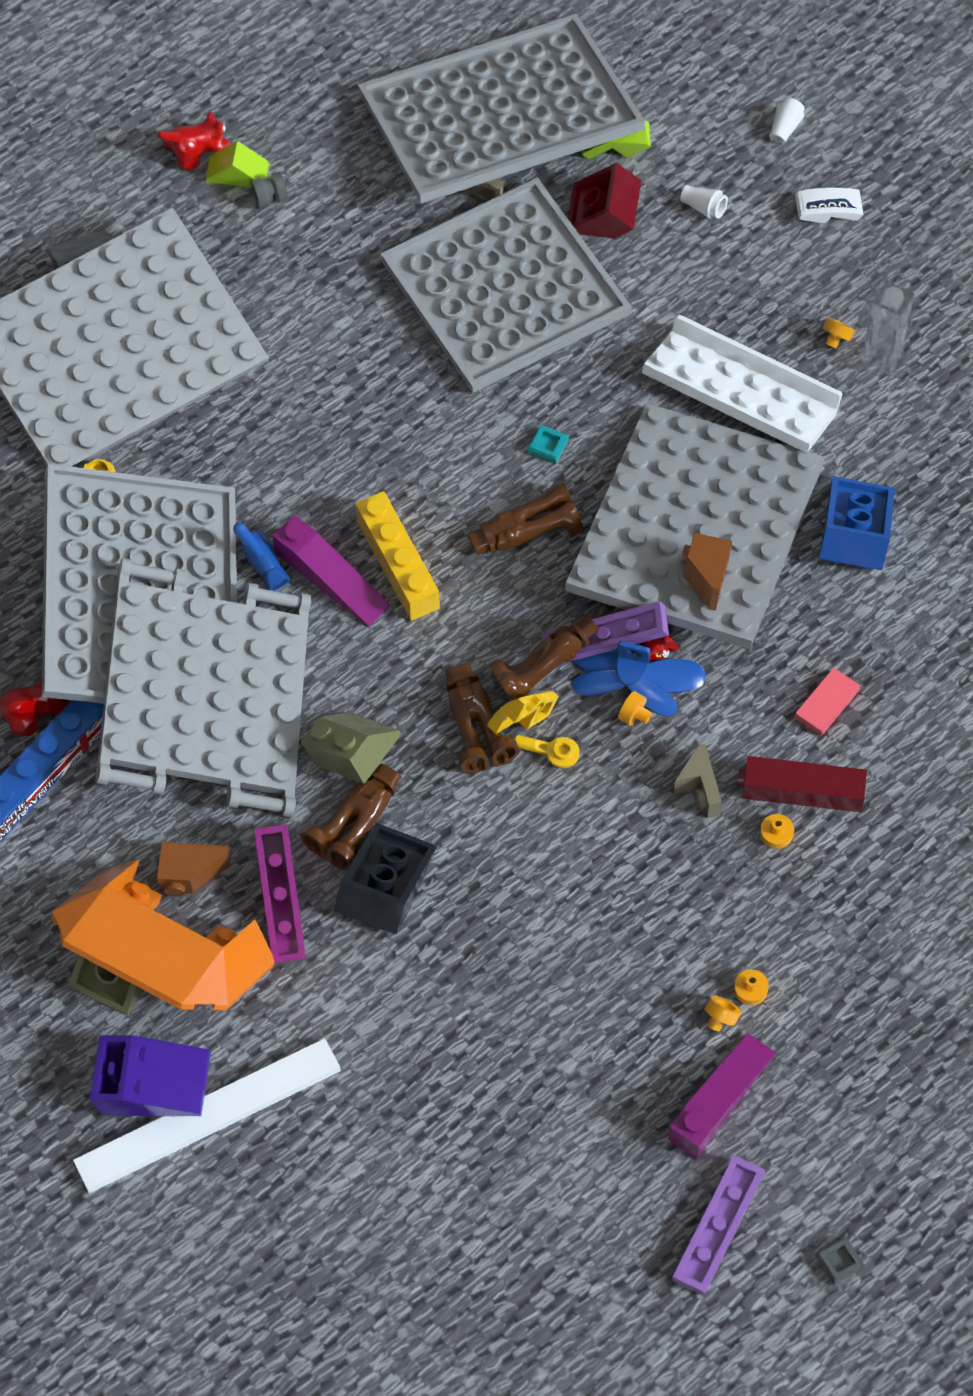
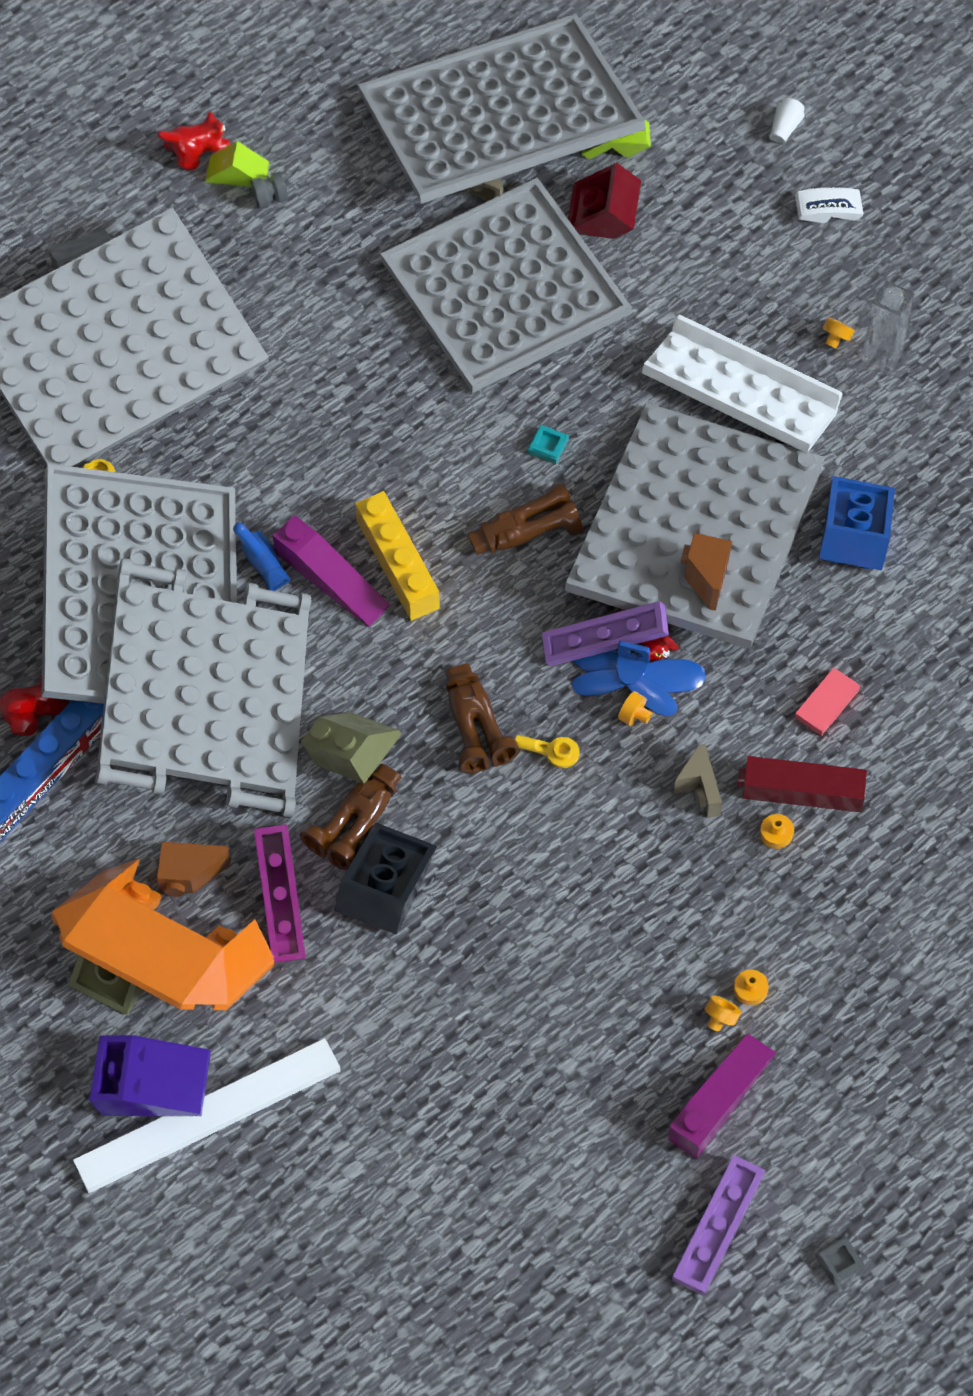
yellow slope [487,690,559,734] -> none
reddish brown piece [489,615,599,700] -> none
white cone [680,185,728,219] -> none

